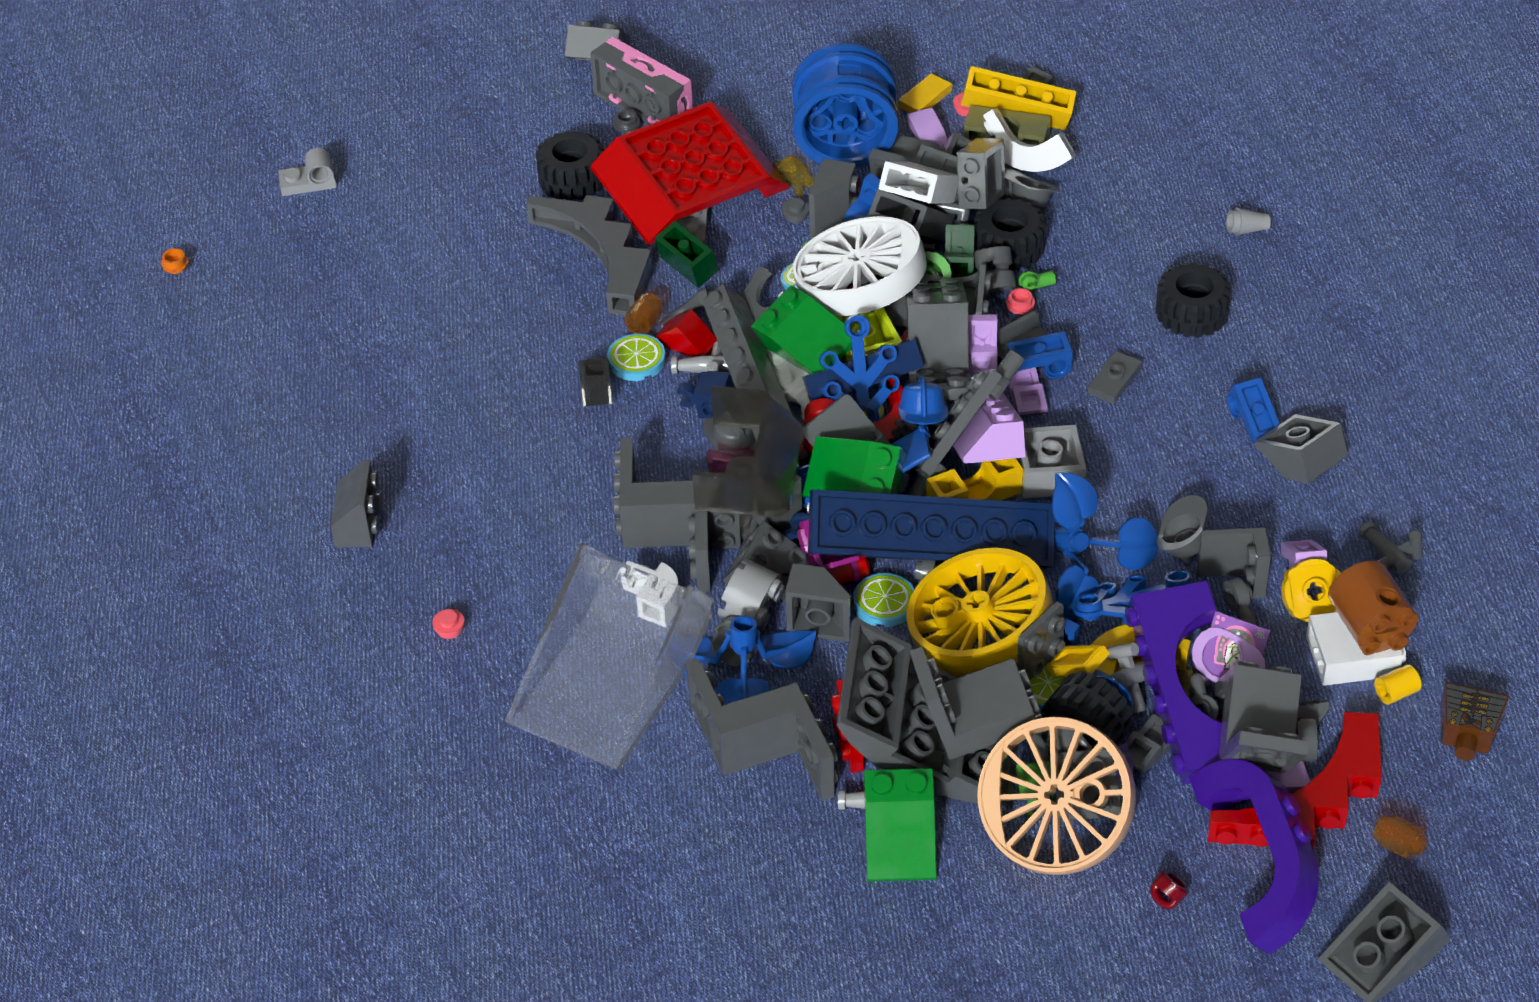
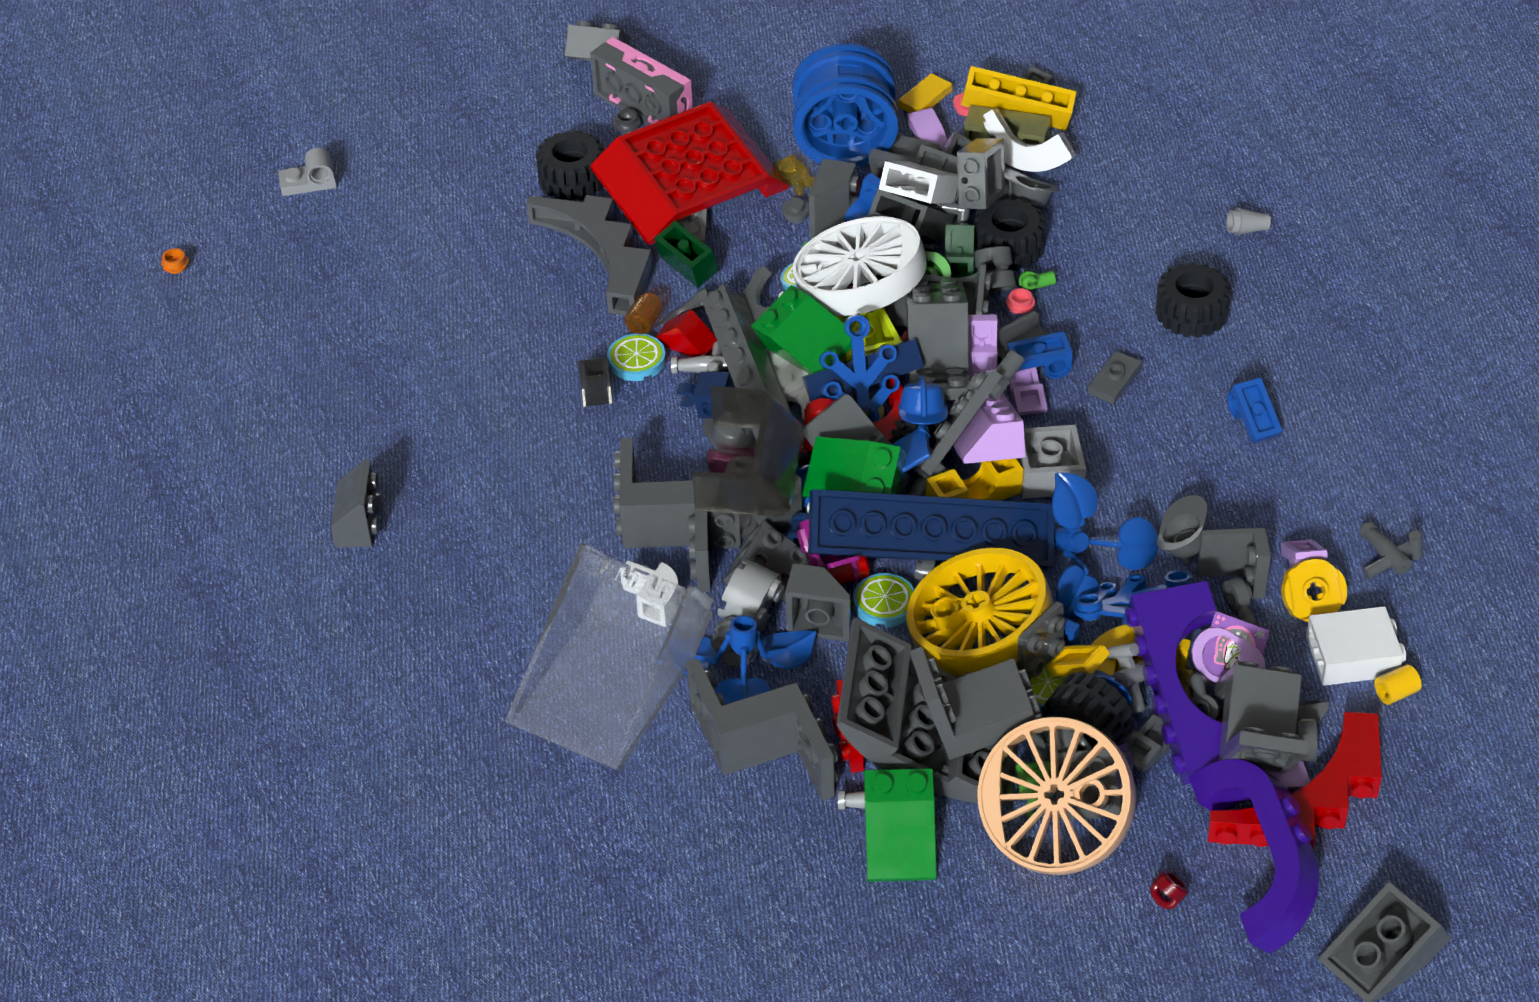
coral plate [432,609,465,639] -> none
dark grey slope [1255,414,1348,483] -> none
dark orange cylinder [1328,561,1419,655] -> none
clear orange brick [1373,814,1428,860] -> none
torso [1440,682,1509,761] -> none

